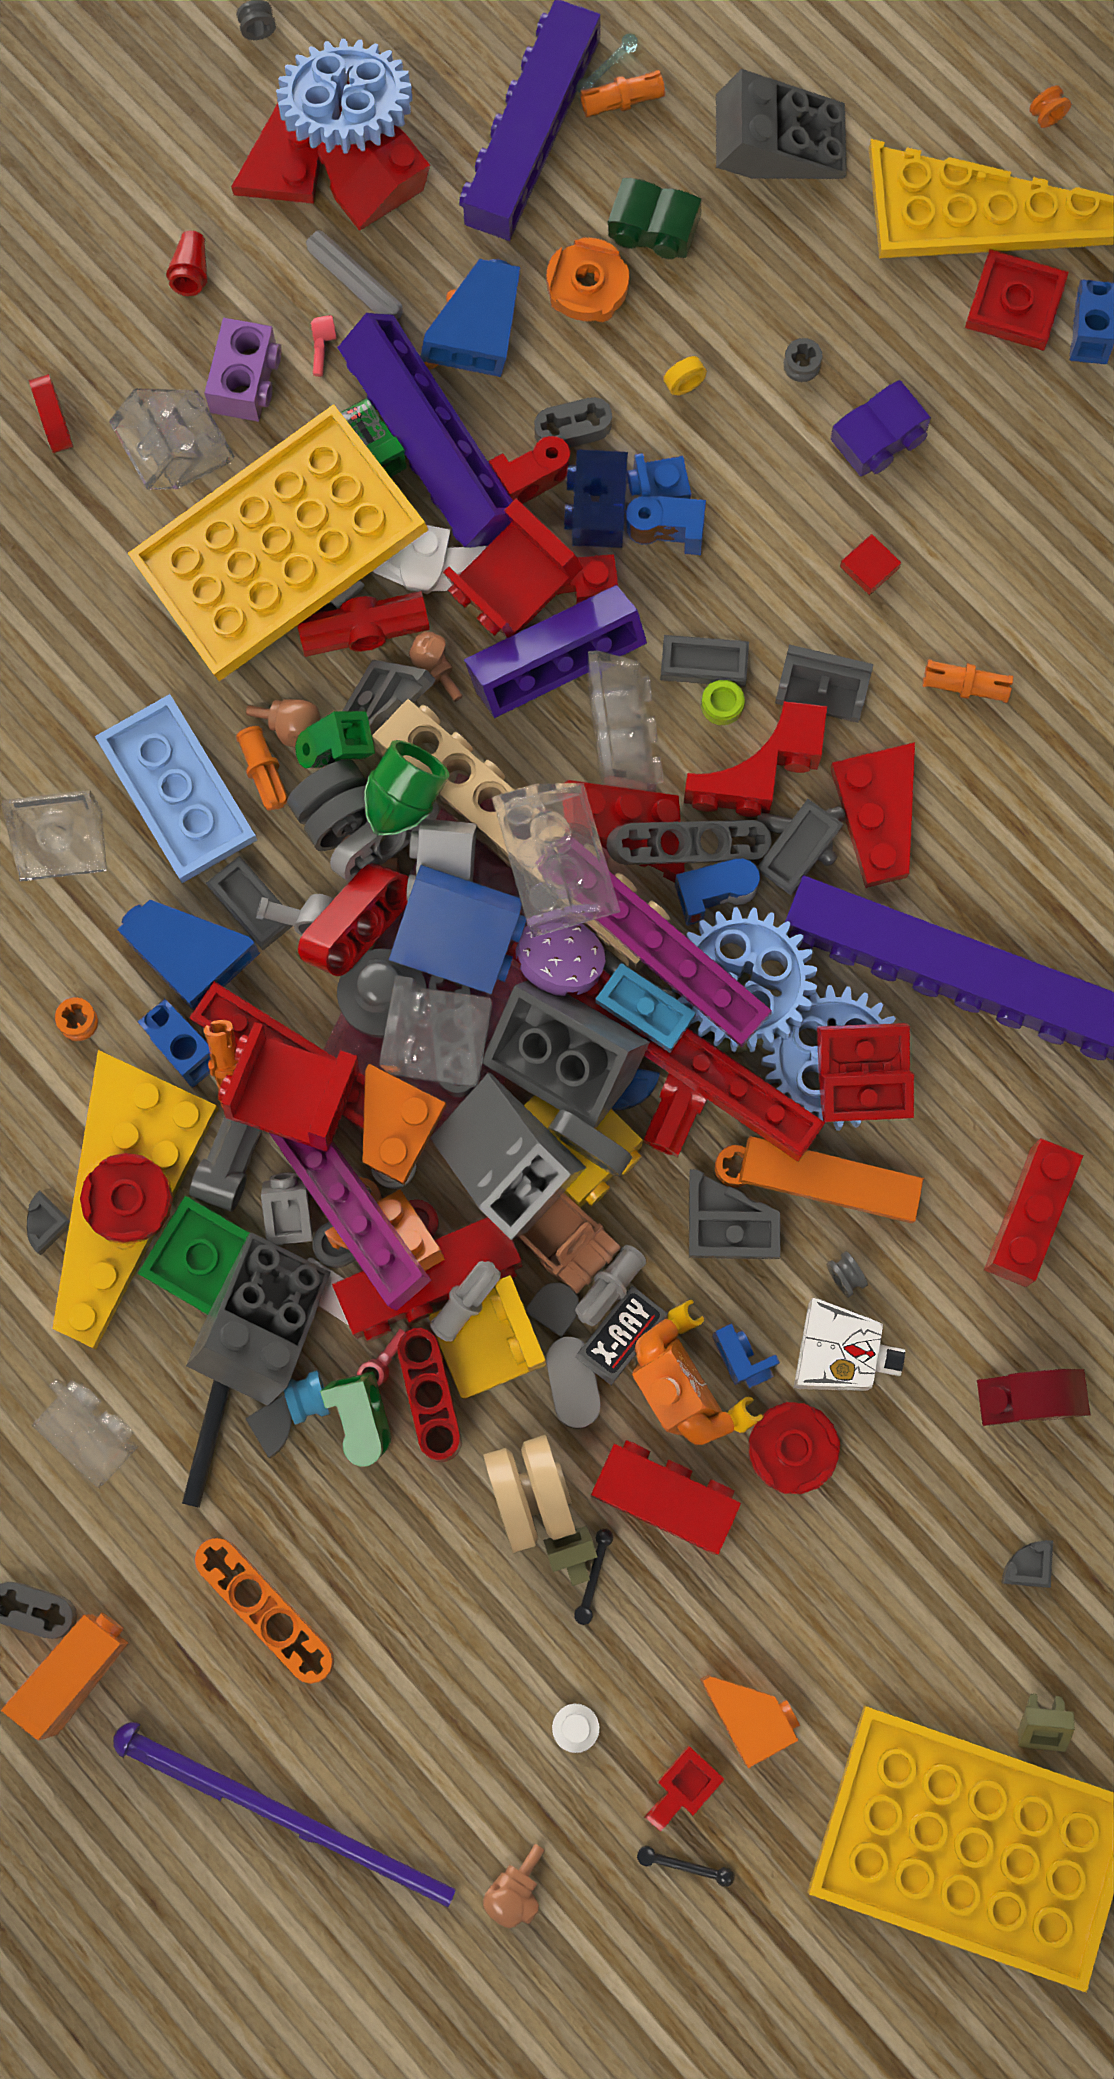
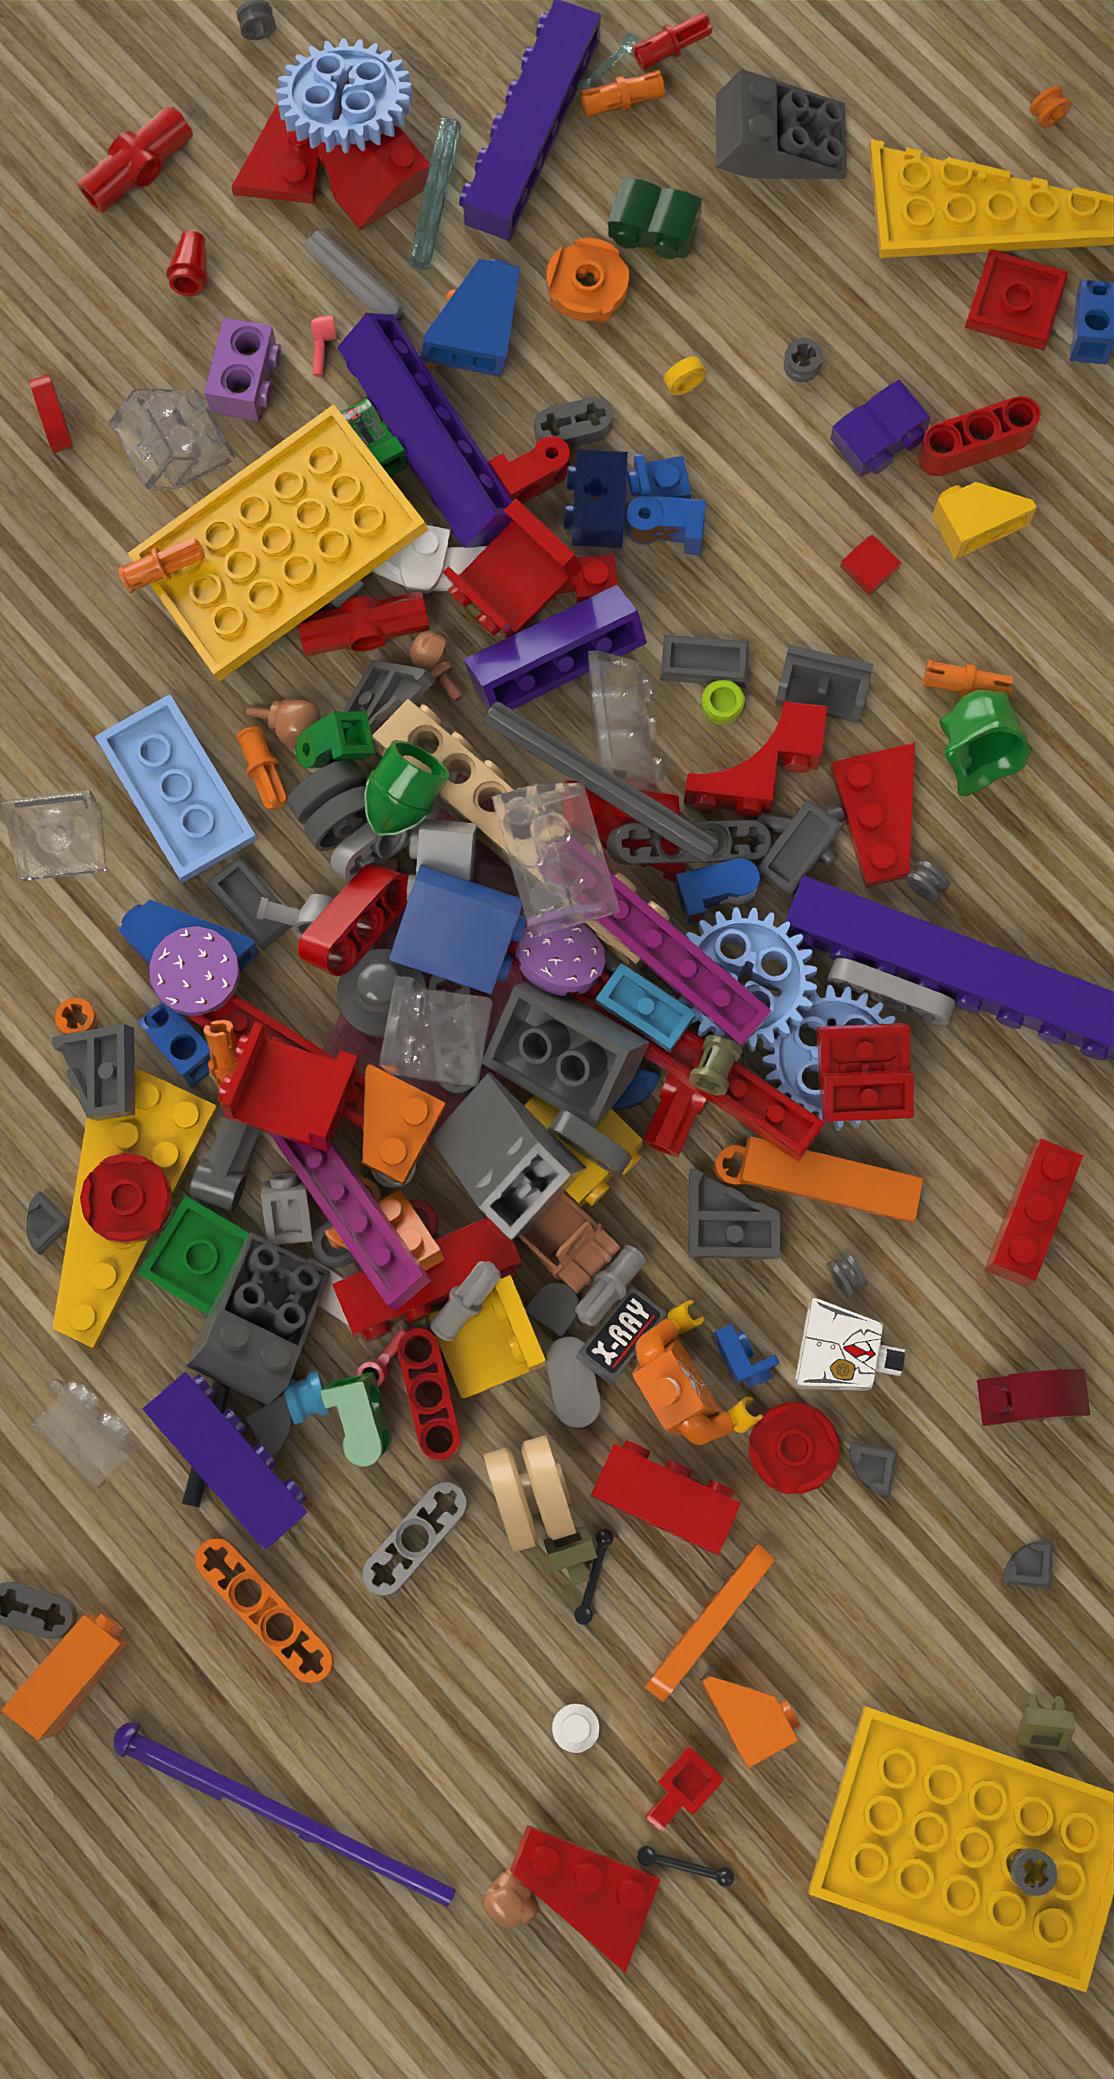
none -> dark grey wing [52,1024,135,1121]
none -> red piece [77,106,193,213]
none -> orange axle [118,537,205,593]
none -> dark purple brick [142,1371,308,1550]
none -> medium lavender tile [149,926,240,1017]
none -> light grey beam [363,1482,467,1595]
none -> clear light blue axle [409,117,461,270]
none -> dark grey axle [484,702,719,862]
none -> red wing [509,1825,661,1973]
none -> red axle [632,13,713,71]
none -> orange beam [644,1543,776,1703]
none -> olive bush [689,1035,742,1095]
none -> light grey beam [827,958,956,1026]
none -> dark grey tile [849,1442,897,1497]
none -> dark grey bush [905,861,950,903]
none -> red beam [918,396,1041,476]
none -> yellow slope [932,482,1037,559]
none -> green piece [939,689,1032,797]
none -> dark grey bush [1010,1848,1057,1896]

